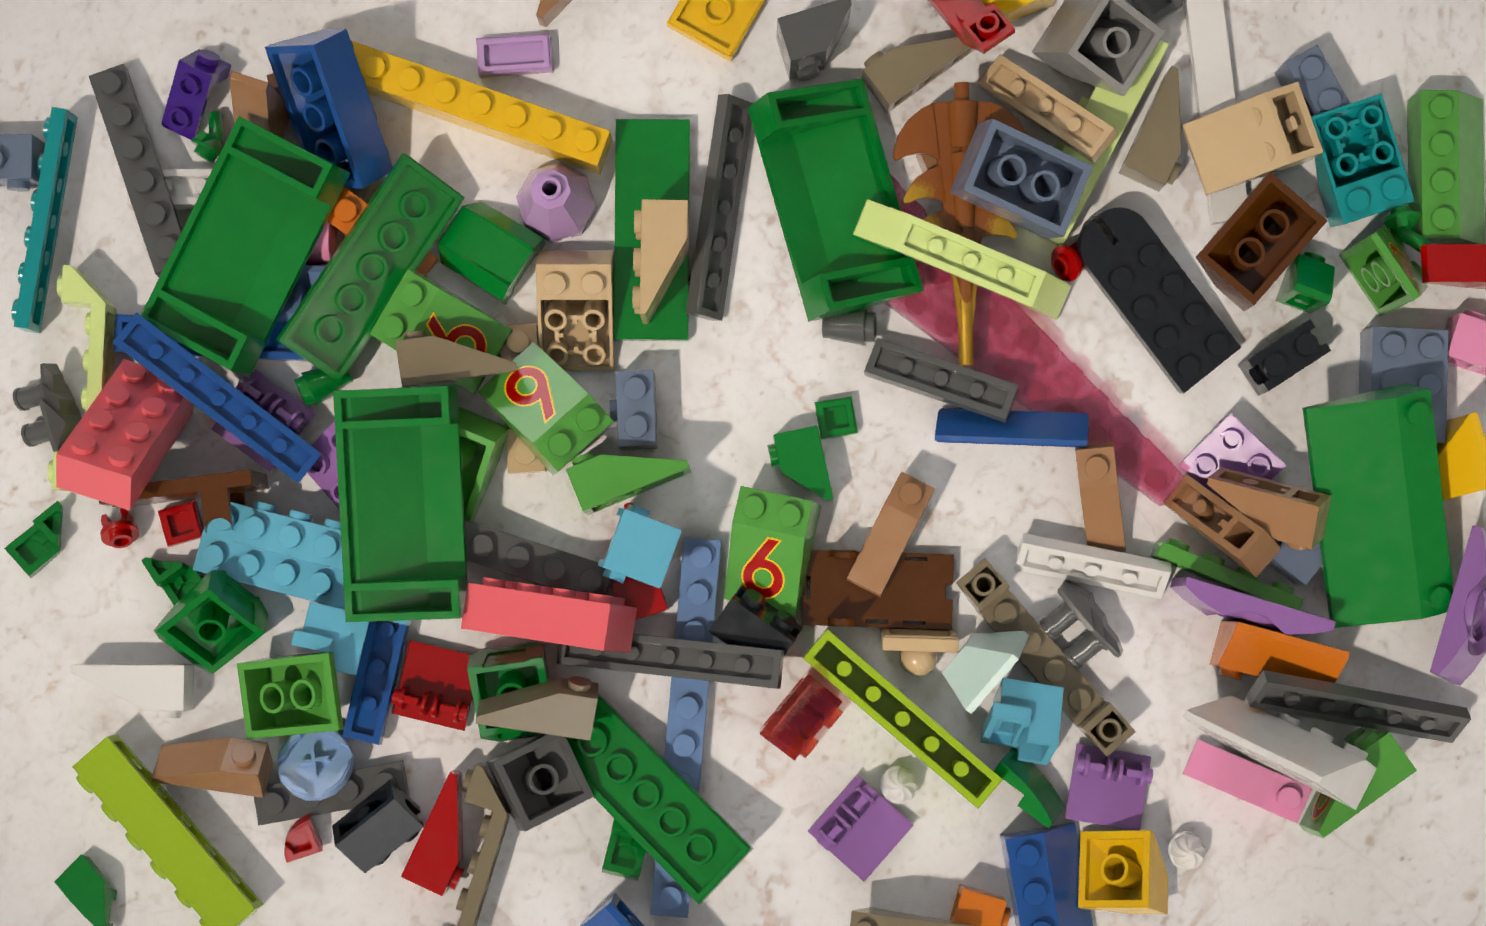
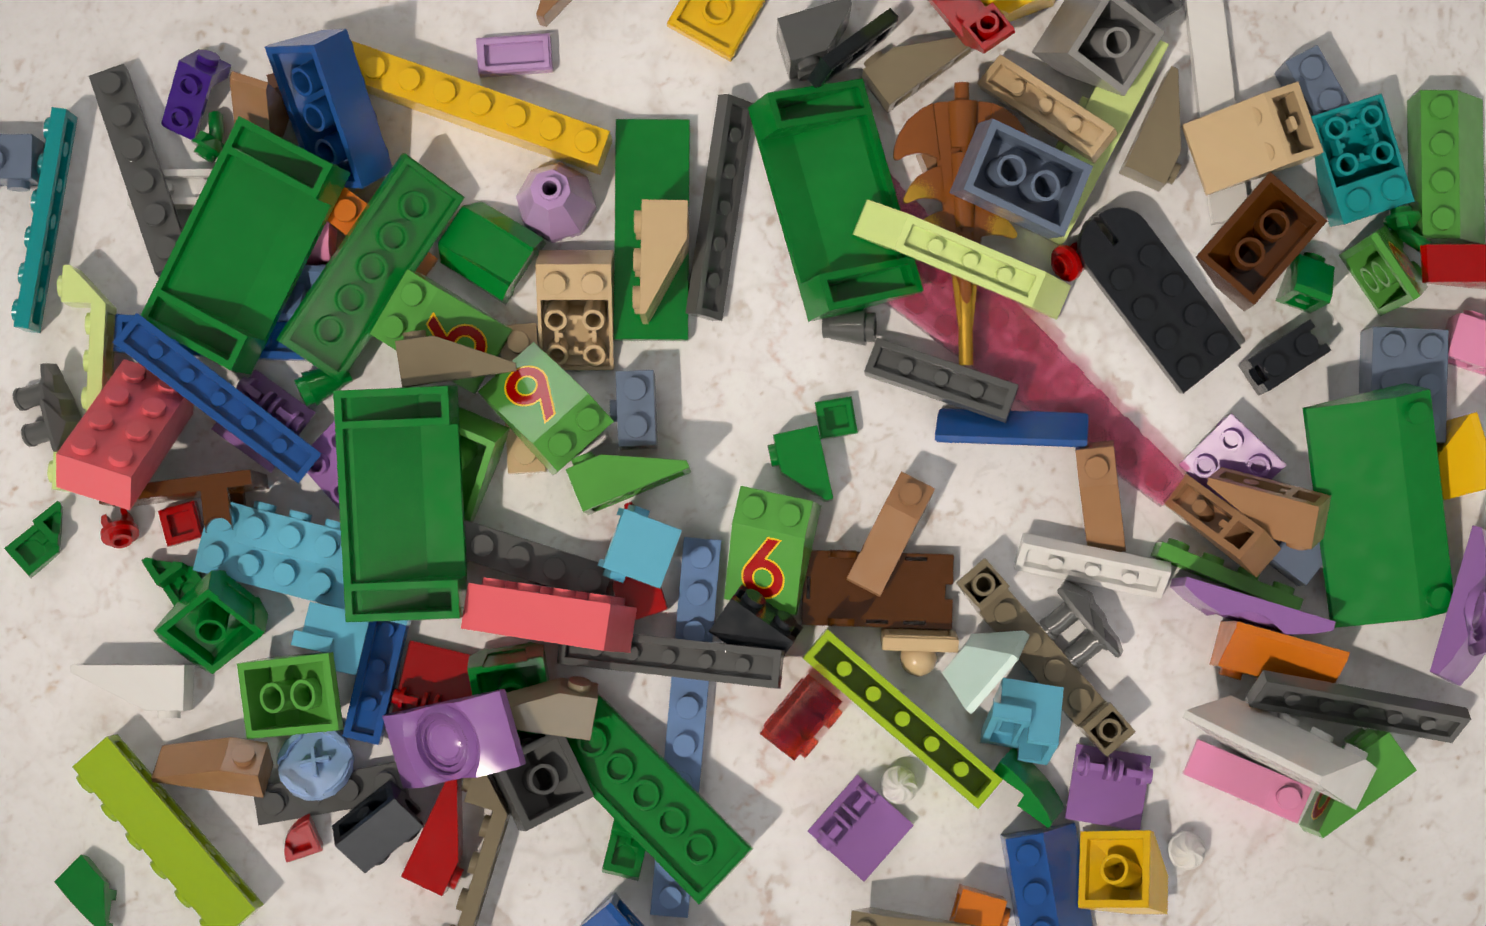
none -> medium lavender slope [382,689,526,788]
none -> black tile [807,8,899,88]

